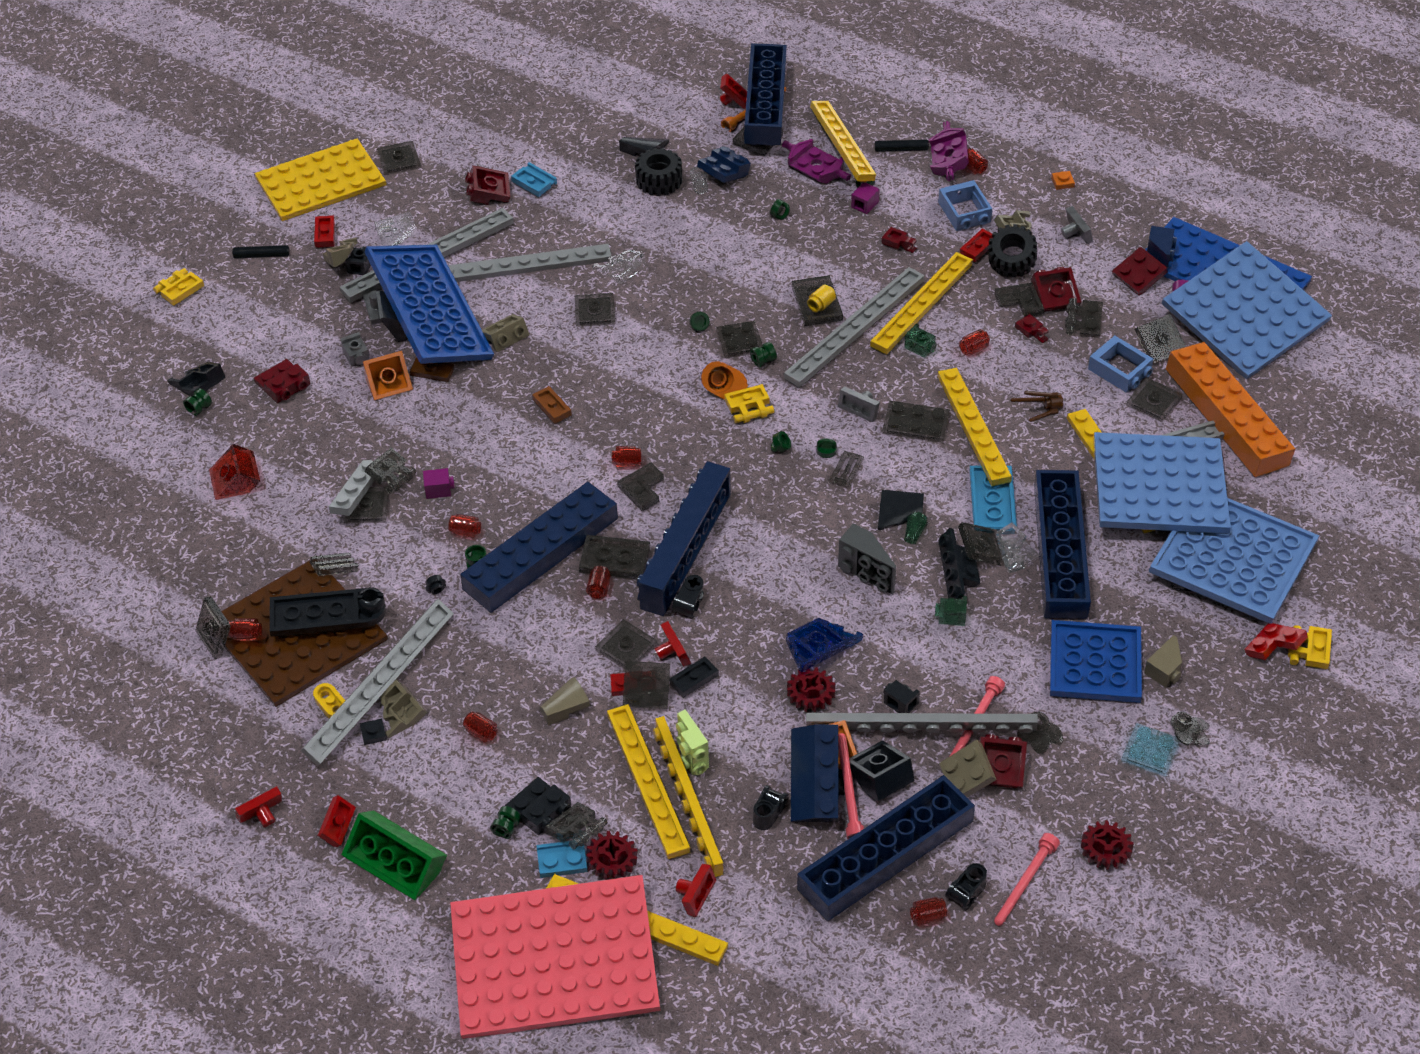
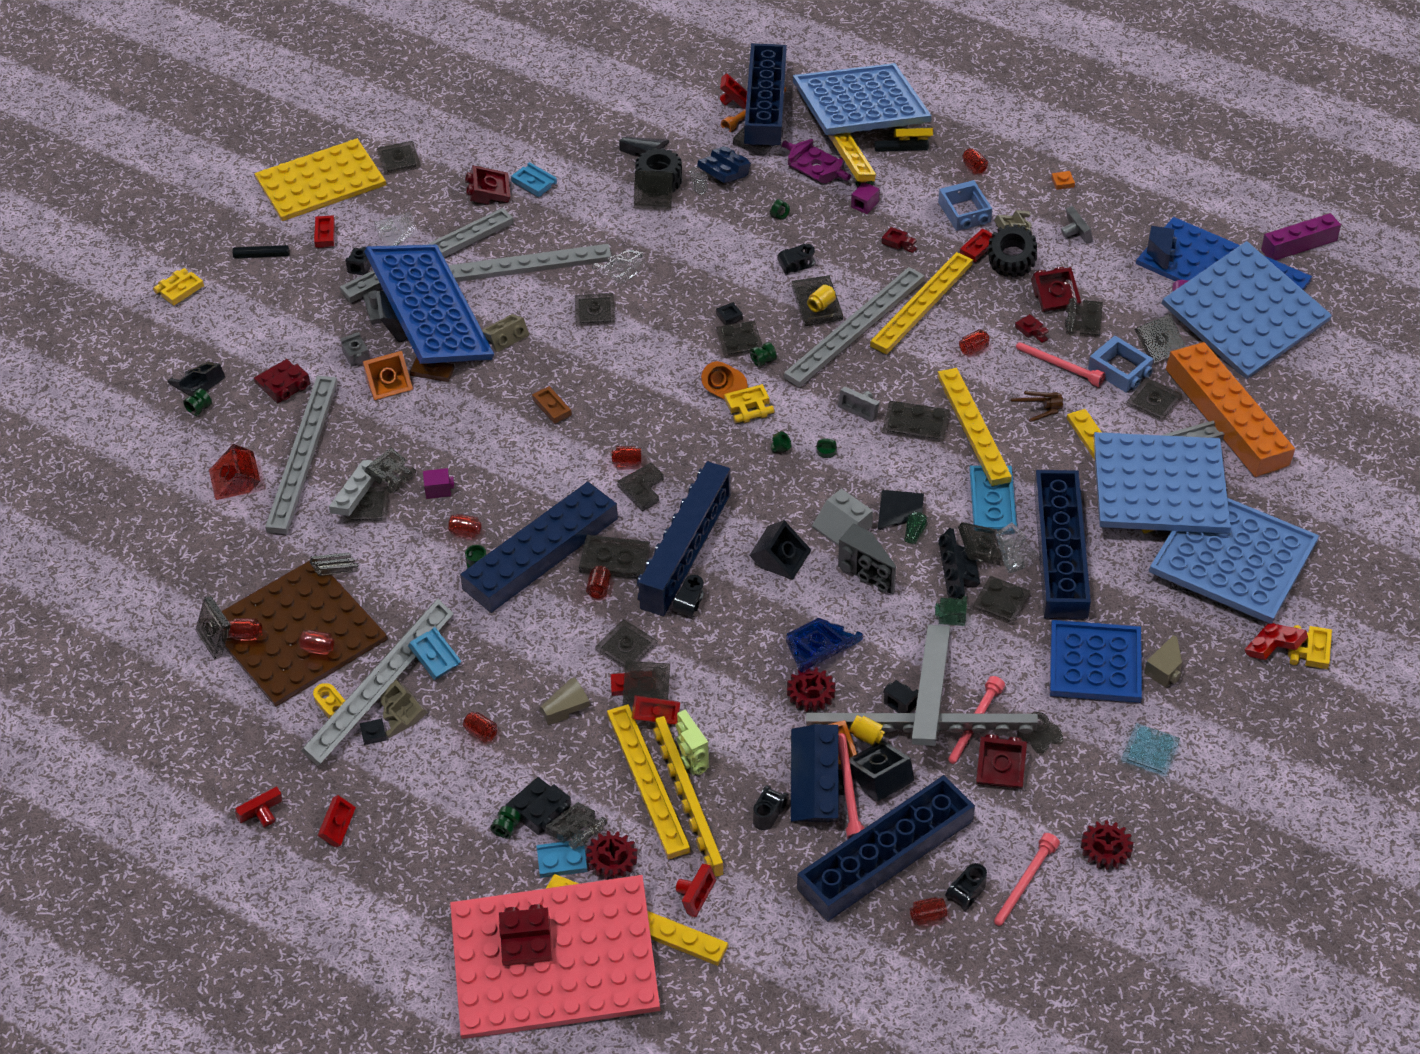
black plate [269,587,386,637] -> none
dark tan slope [323,237,358,267] -> none
green slope [341,810,447,900] -> none
black plate [425,575,446,594] -> none
red tile [654,621,692,667] -> none
black plate [669,656,719,698] -> none
dark green tile [689,311,710,331] -> none
clear smoke tile [829,450,864,489] -> none
clear green brick [904,324,937,358] -> none
magenta plate [928,121,969,181] -> none
dark tan plate [939,740,997,798] -> none
clear smoke plate [994,282,1044,317] -> none
dark red plate [1112,246,1168,295] -> none
clear smoke plate [1170,712,1210,747] -> none
none -> light grey plate [265,376,338,534]
none -> clear red brick [299,630,335,655]
none -> dark azure plate [408,627,461,680]
none -> dark red plate [499,904,552,966]
none -> red plate [631,696,681,725]
none -> clear smoke plate [634,170,673,210]
none -> black plate [716,302,743,326]
none -> black slope [749,520,811,580]
none -> black piece [777,244,815,275]
none -> medium blue plate [793,63,932,135]
none -> light grey slope [812,488,873,546]
none -> yellow brick [849,715,885,746]
none -> yellow plate [893,128,933,140]
none -> light grey tile [912,625,950,746]
none -> clear smoke plate [972,576,1030,625]
none -> coral piece [1016,342,1106,388]
none -> magenta brick [1261,213,1341,260]

